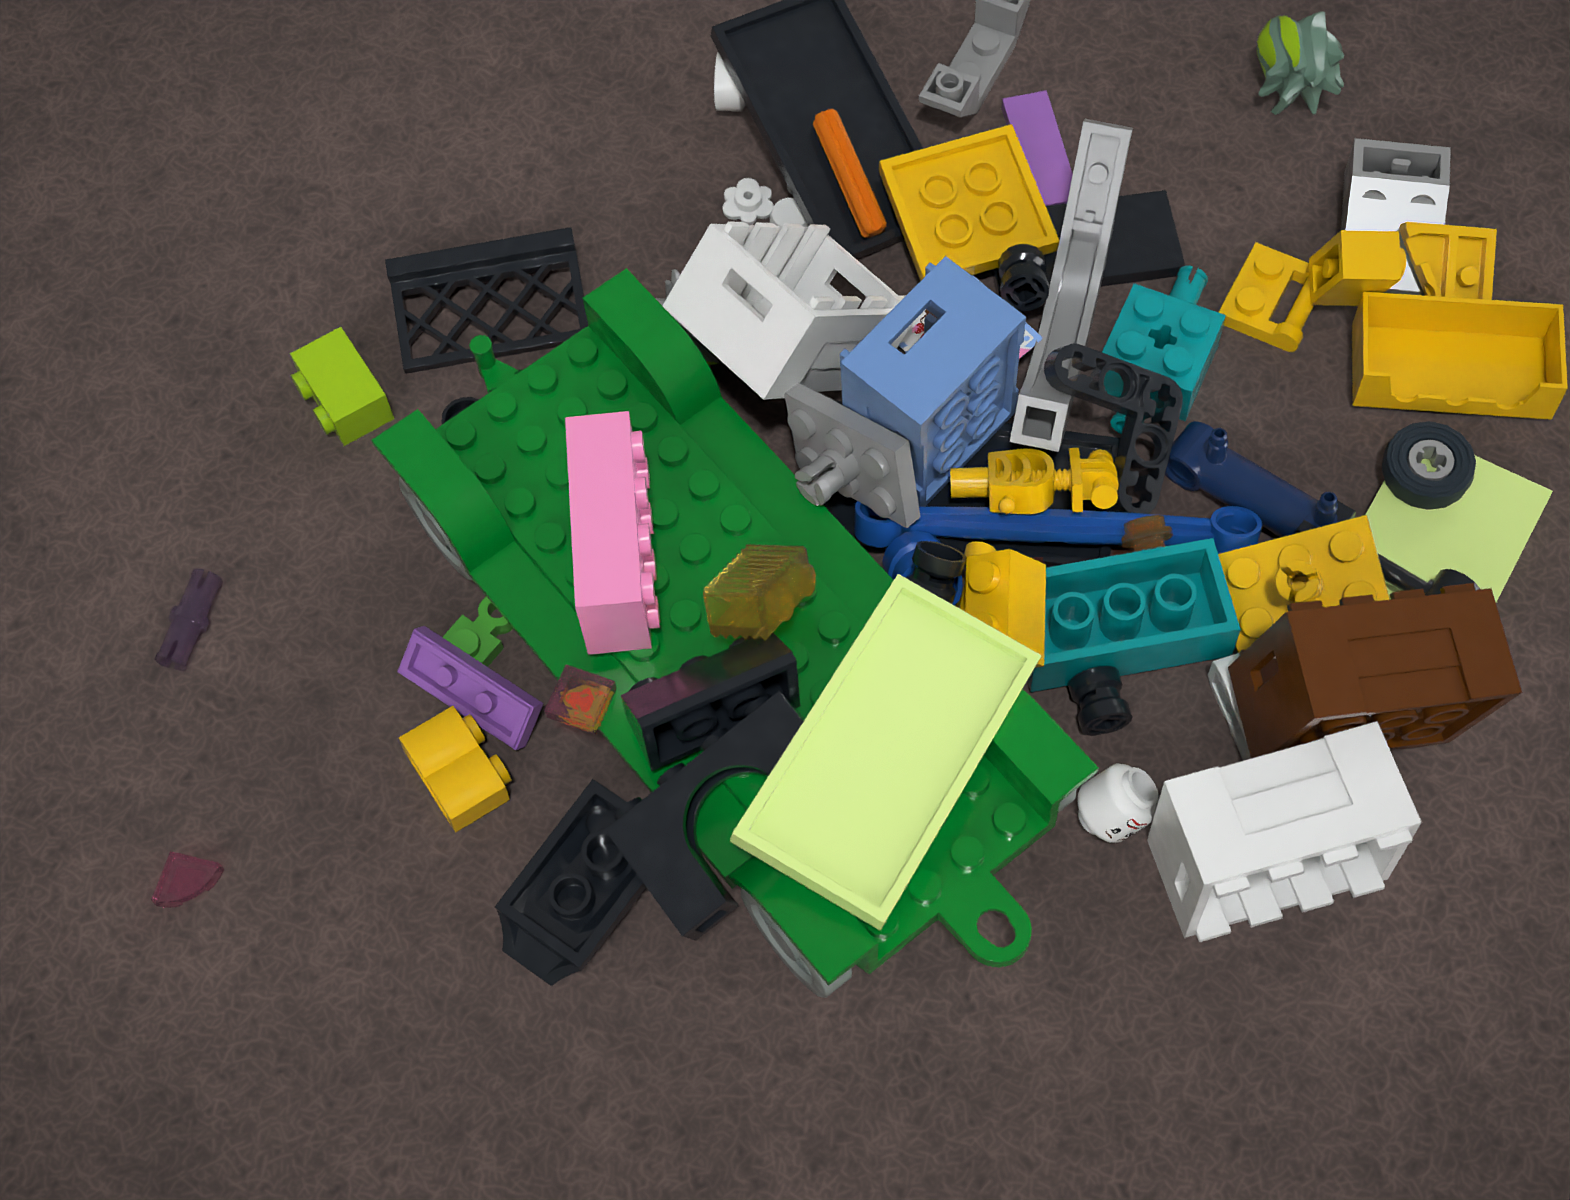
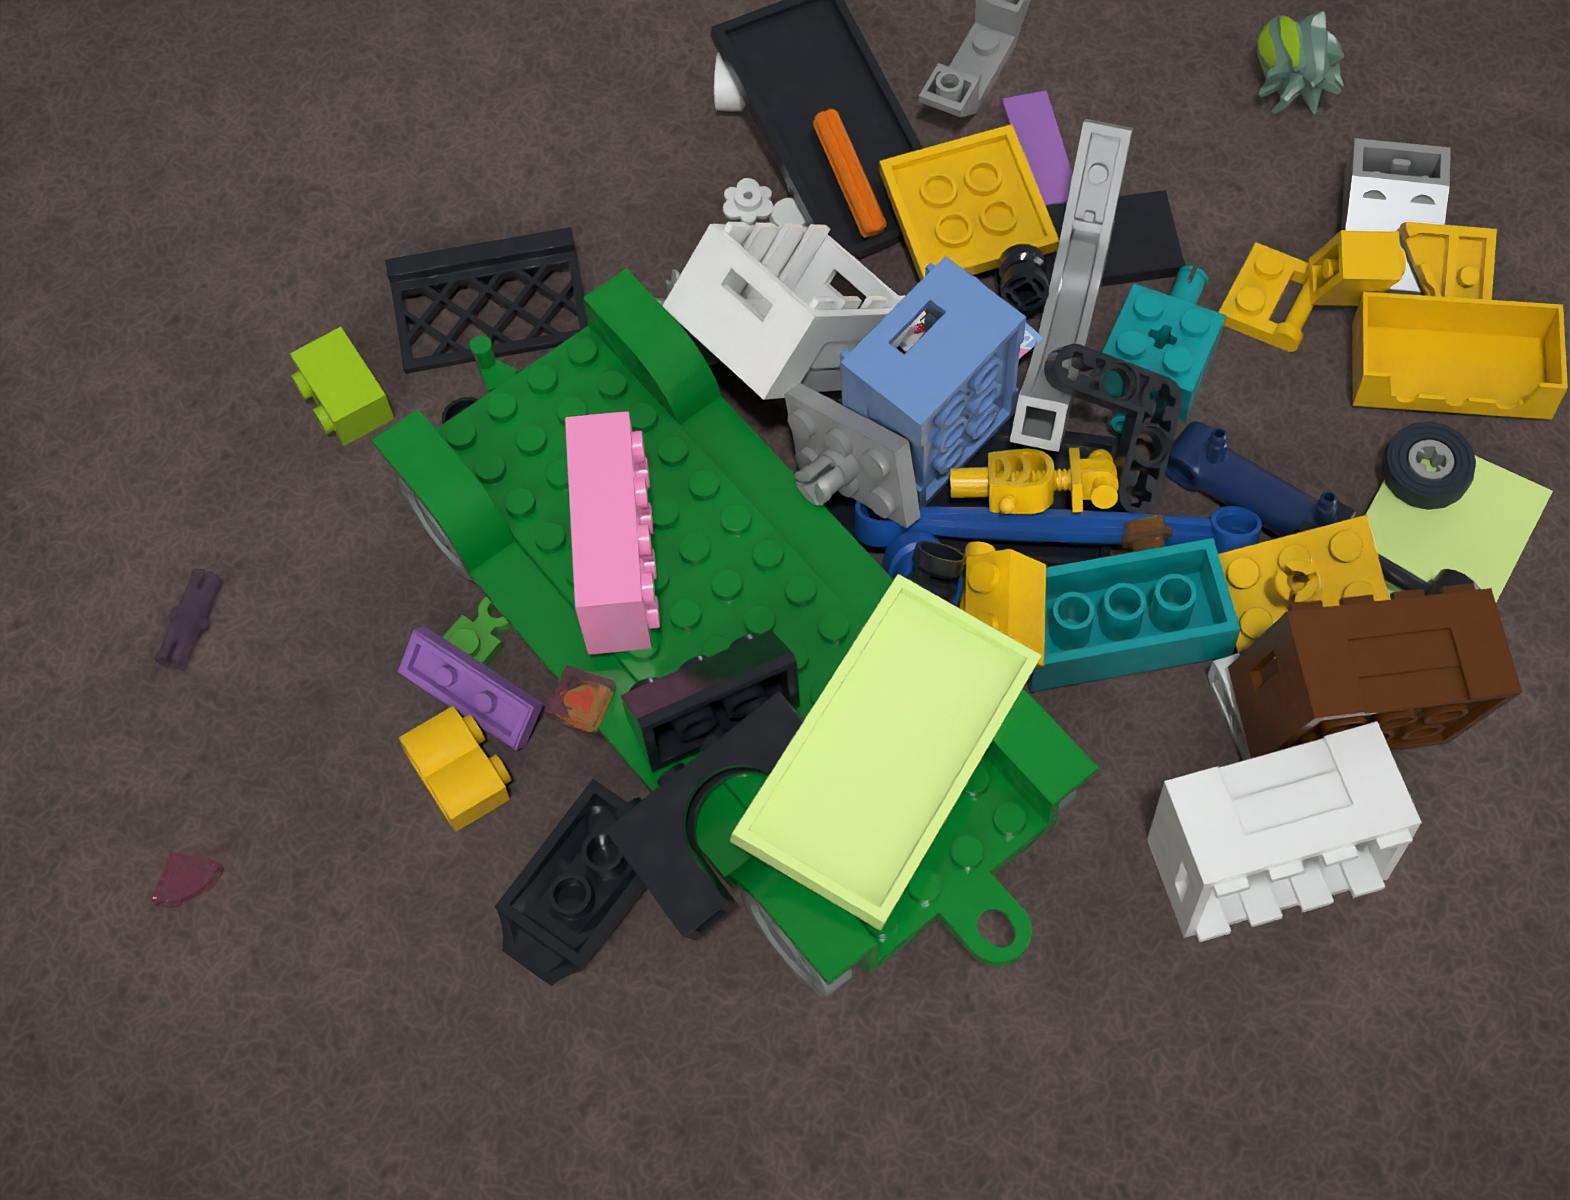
clear yellow brick [703,544,816,641] -> none
black wheel [1068,666,1132,736] -> none
white head [1077,763,1159,843] -> none

